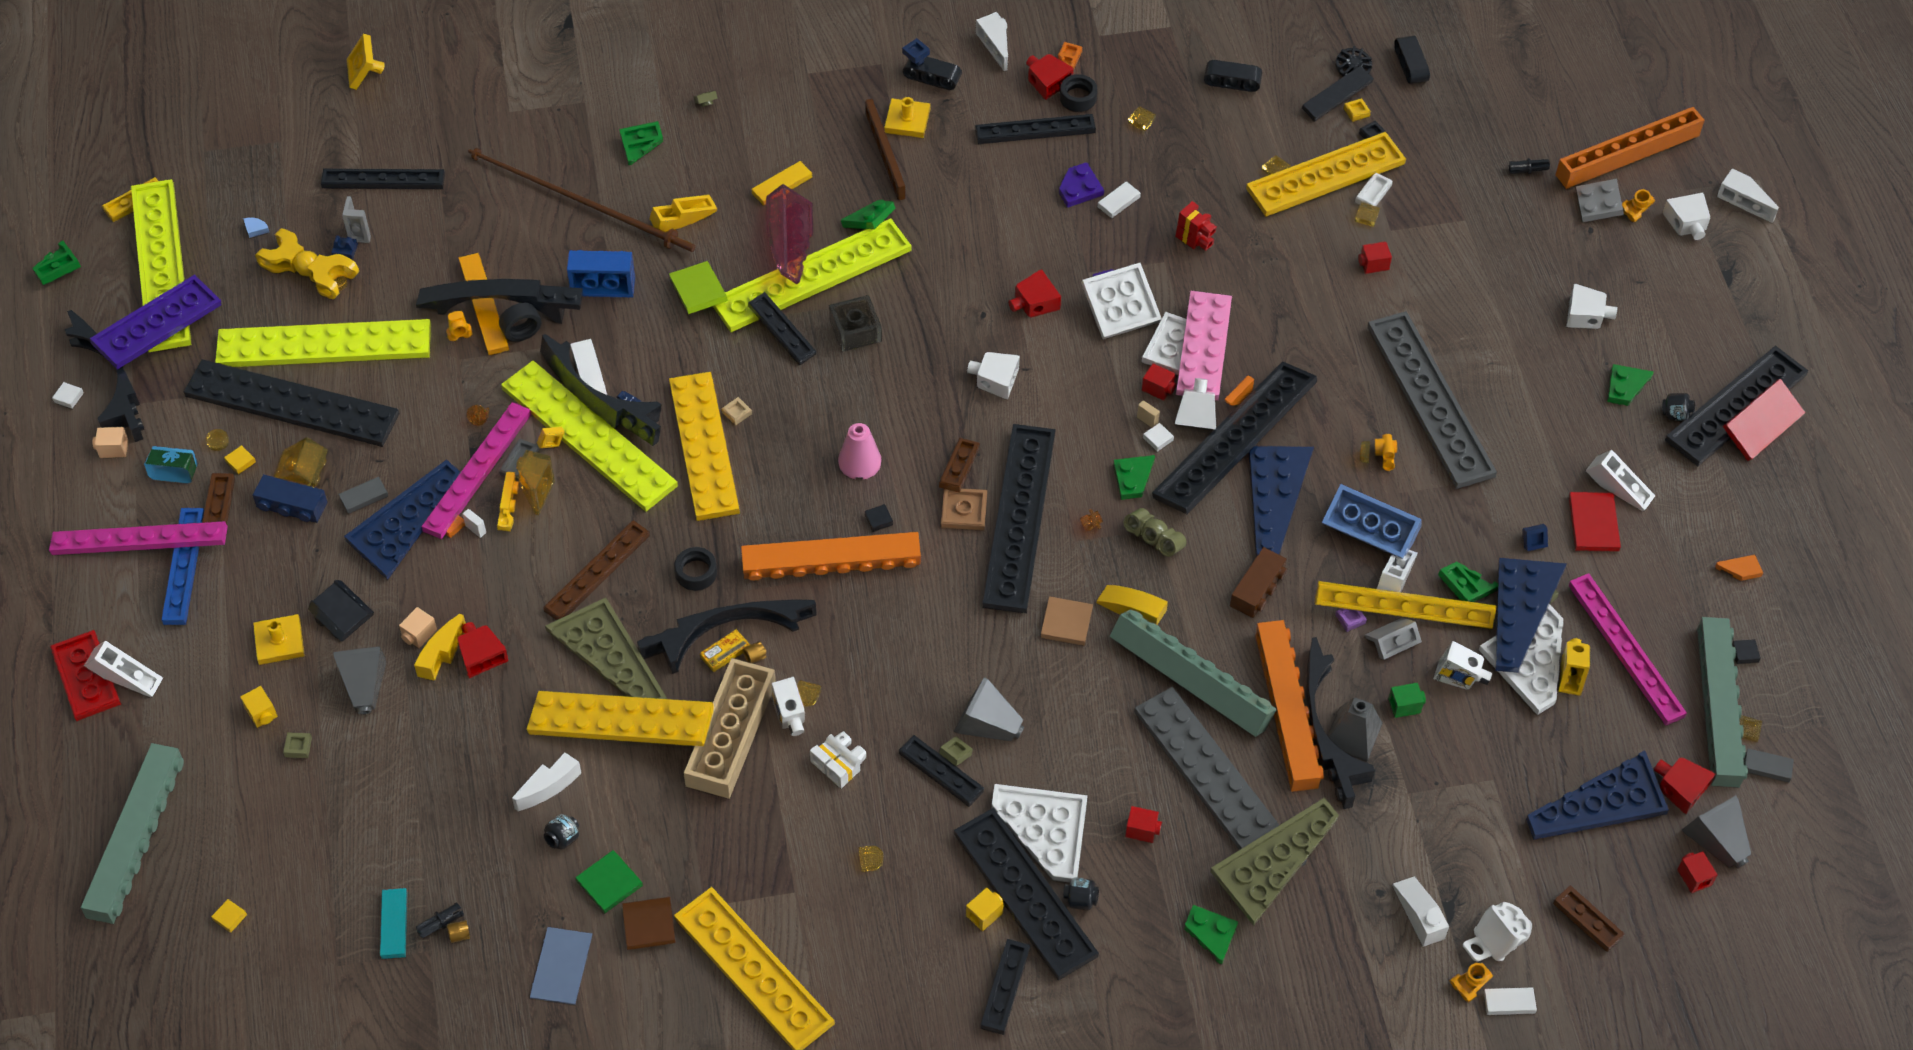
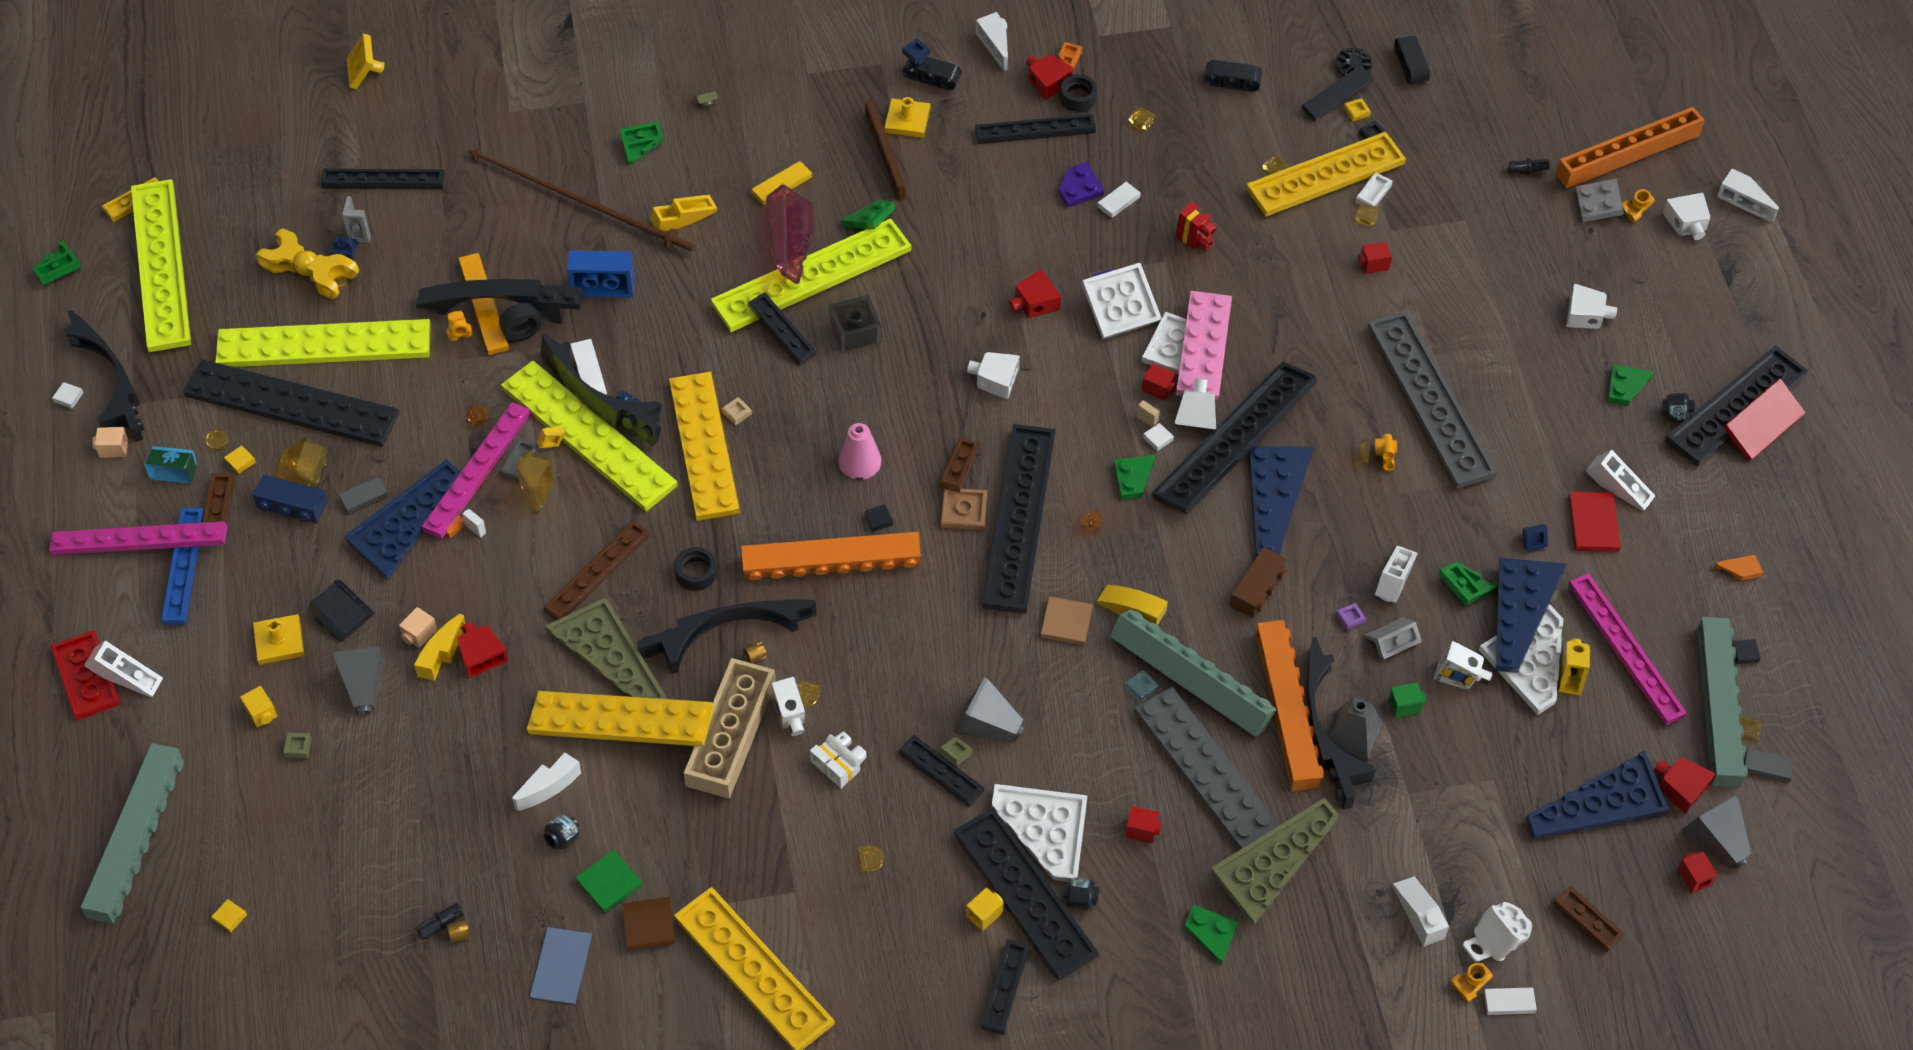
dark purple plate [90,275,221,370] -> none
light blue tile [243,218,269,238] -> none
teal tile [380,888,407,959] -> none
yellow hinge [497,472,519,532] -> none
lime tile [669,261,728,314] -> none
yellow tile [700,629,750,672] -> none
olive piece [1123,508,1186,557] -> none
orange tile [1225,375,1254,405] -> none
yellow tile [1314,581,1496,629] -> none
medium blue slope [1322,484,1421,559] -> none
none -> clear light blue tile [1126,670,1158,701]

